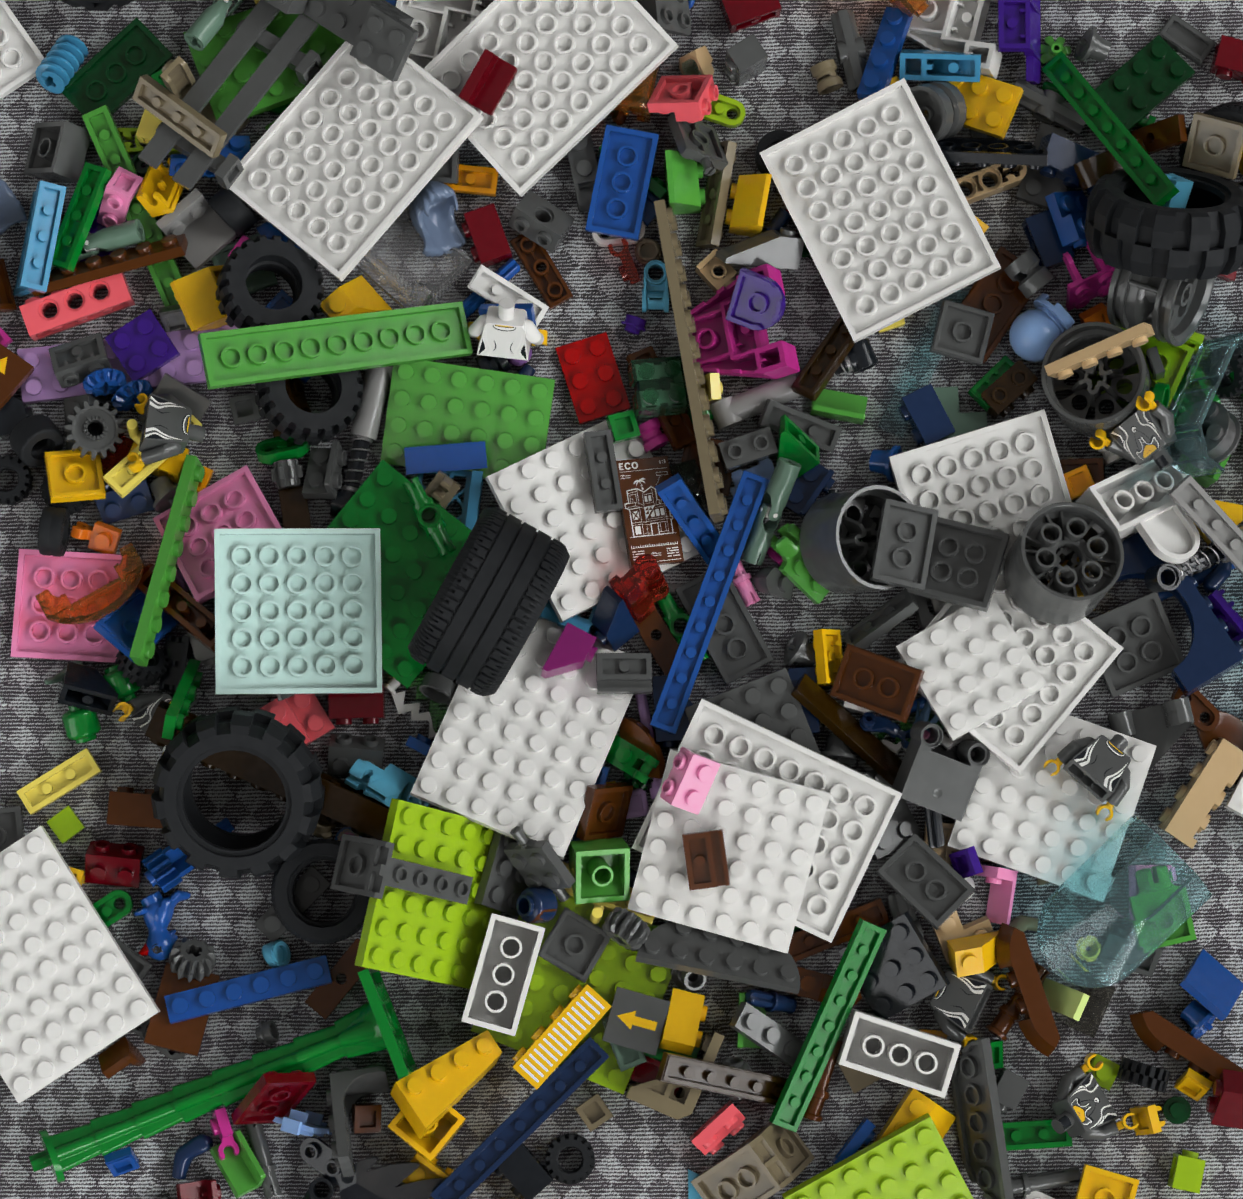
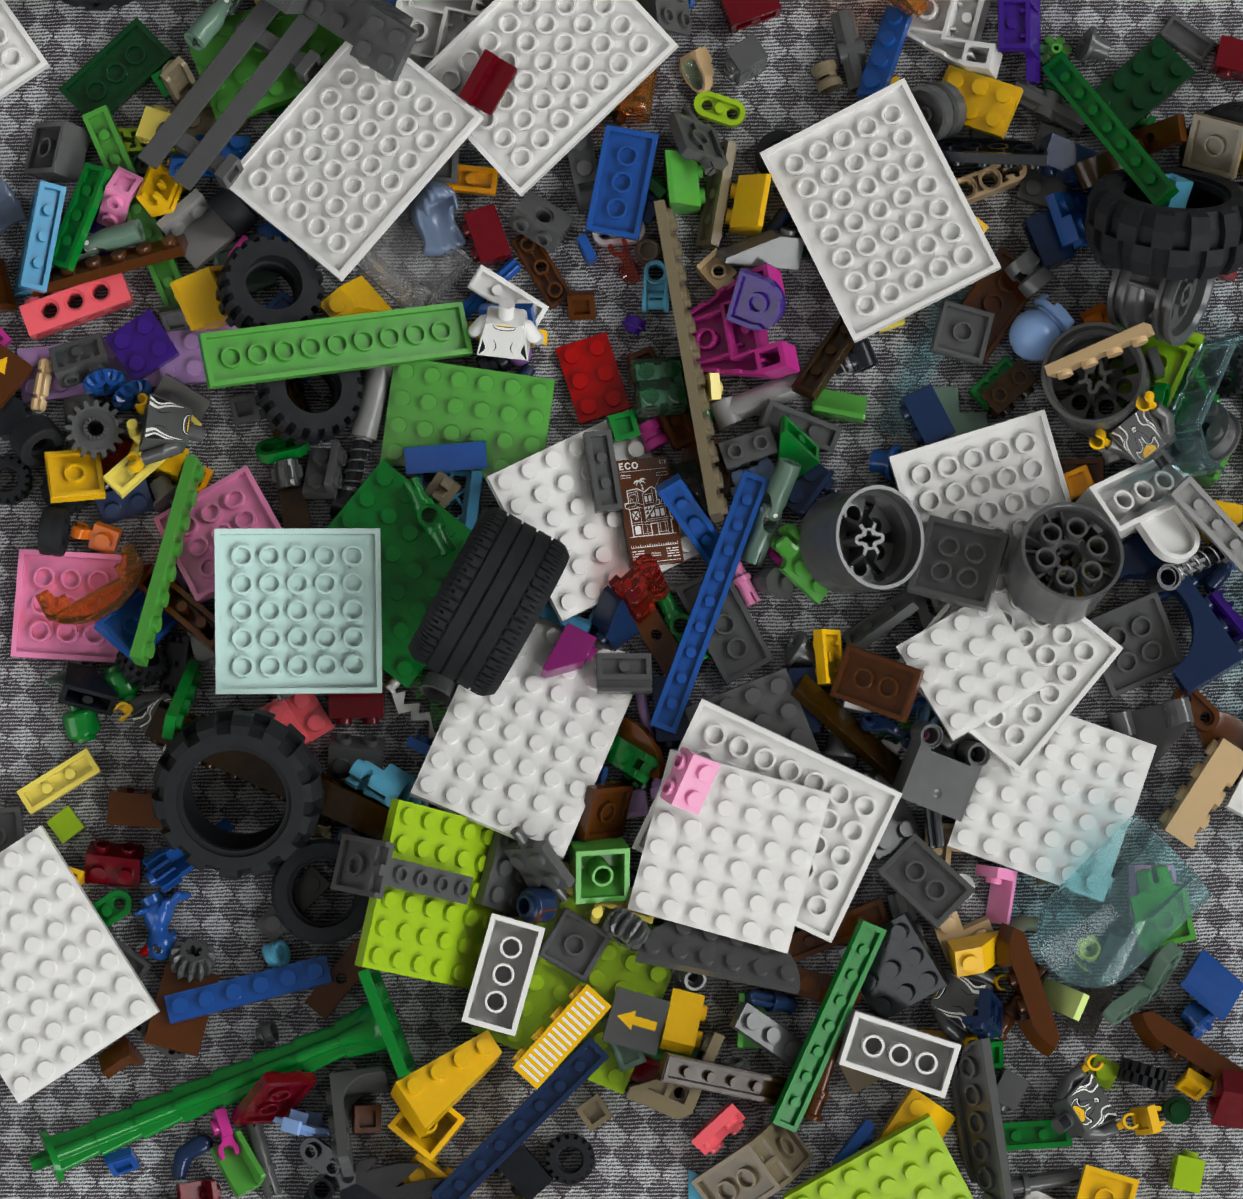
dark azure piece [35,35,88,94] -> none
dark tan plate [132,74,227,159] -> none
coral plate [647,74,719,123] -> none
reddish brown plate [682,829,730,890] -> none
dark grey plate [869,498,939,592] -> none
dark azure slope [899,49,981,82] -> none
dark purple plate [949,846,983,878] -> none
dark grey torso [1044,734,1131,821] -> none
dark pink plate [1063,242,1115,311] -> none
none -> tan axle [30,358,53,412]
none -> reddish brown plate [567,290,596,320]
none -> blue tile [576,233,597,266]
none -> dark blue bracket [962,989,1004,1040]
none -> sand green beam [1102,942,1184,1026]

